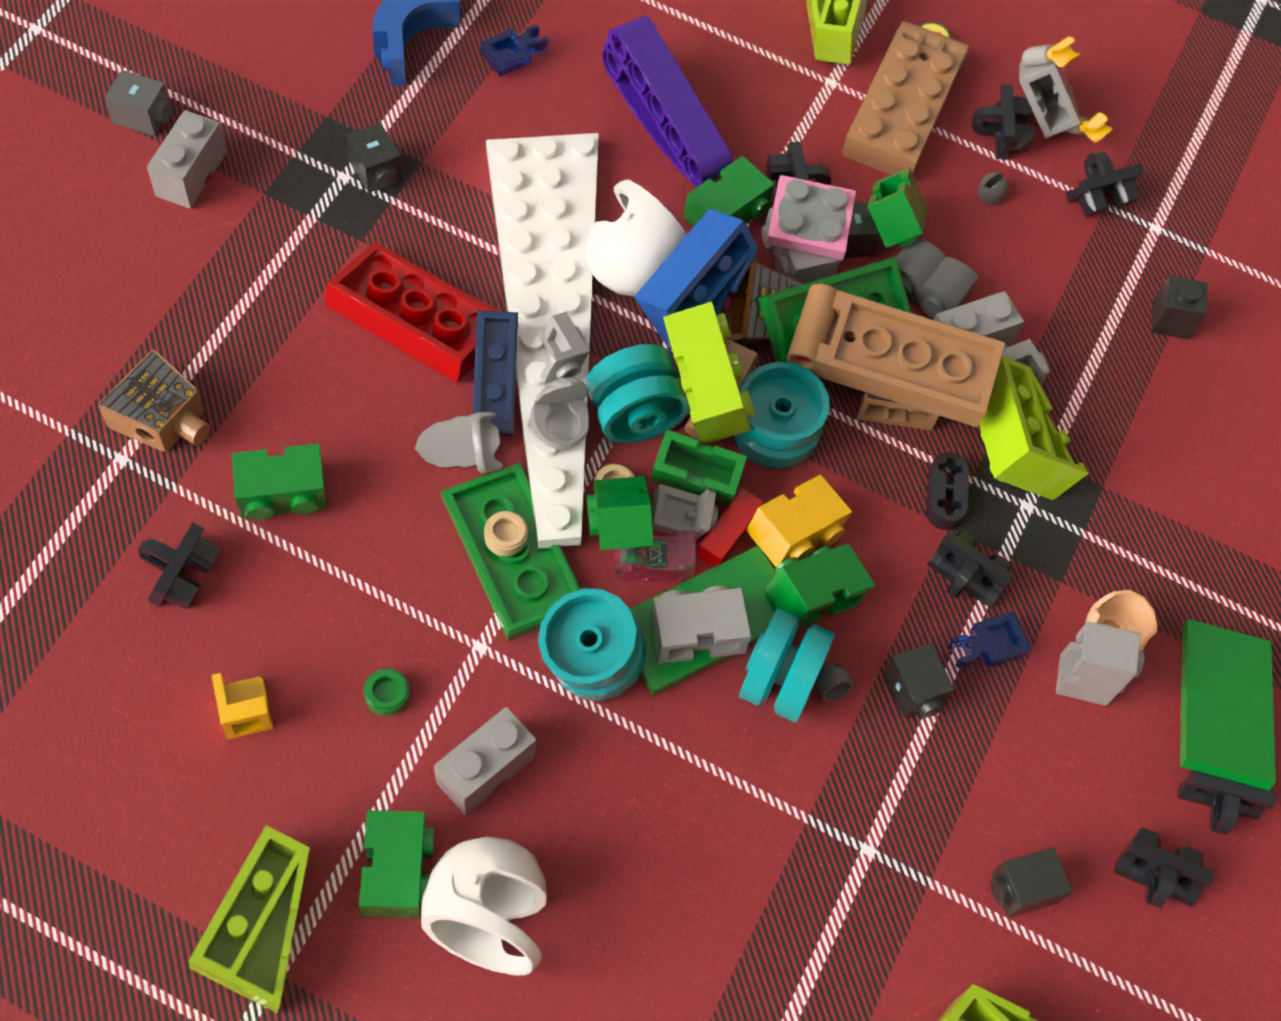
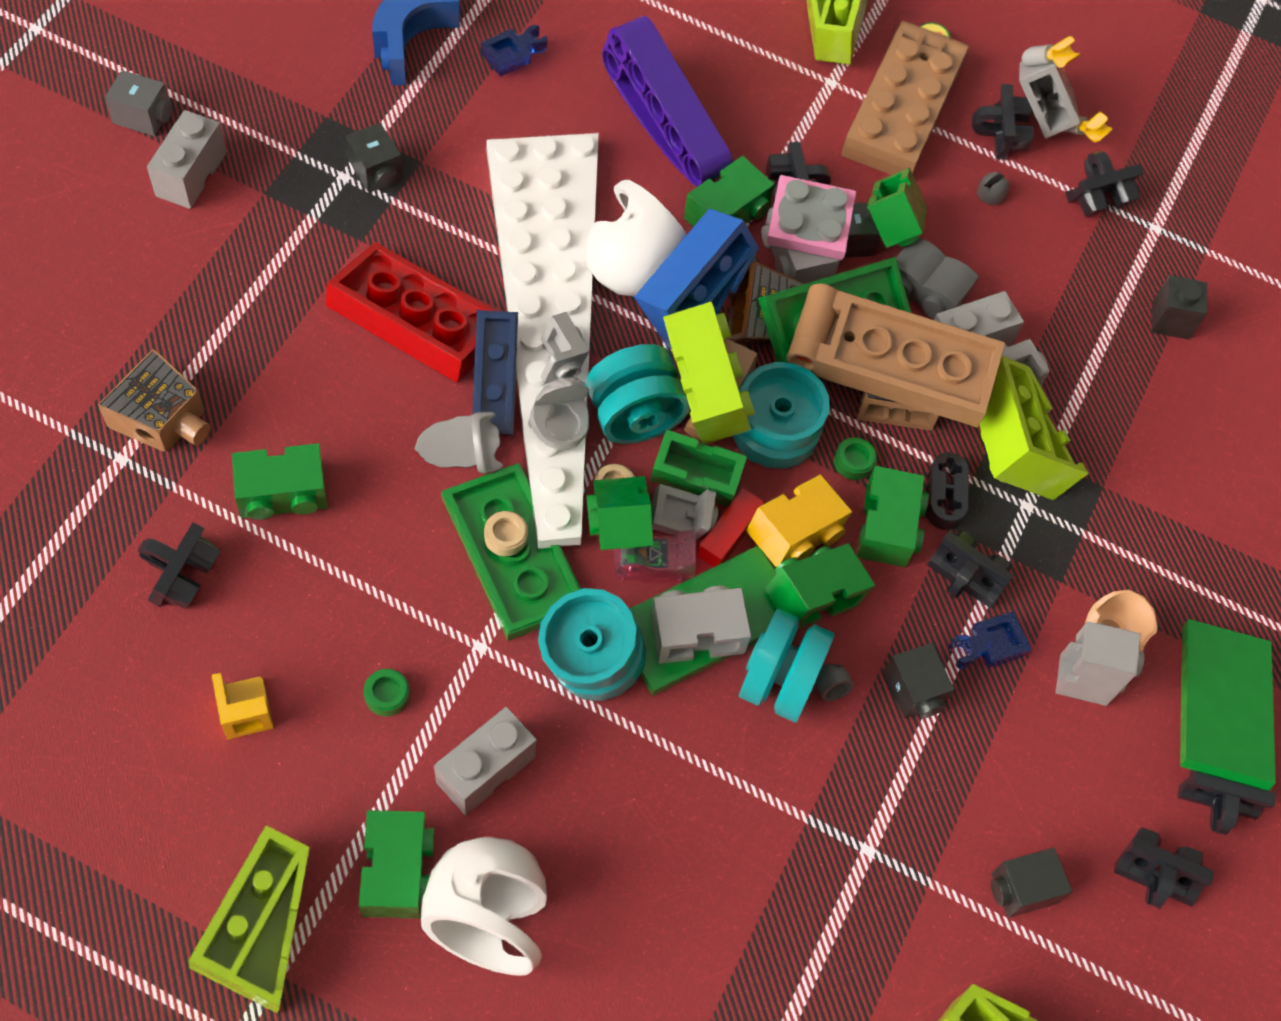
none -> green tile [834,437,877,480]
none -> green brick [856,466,929,568]

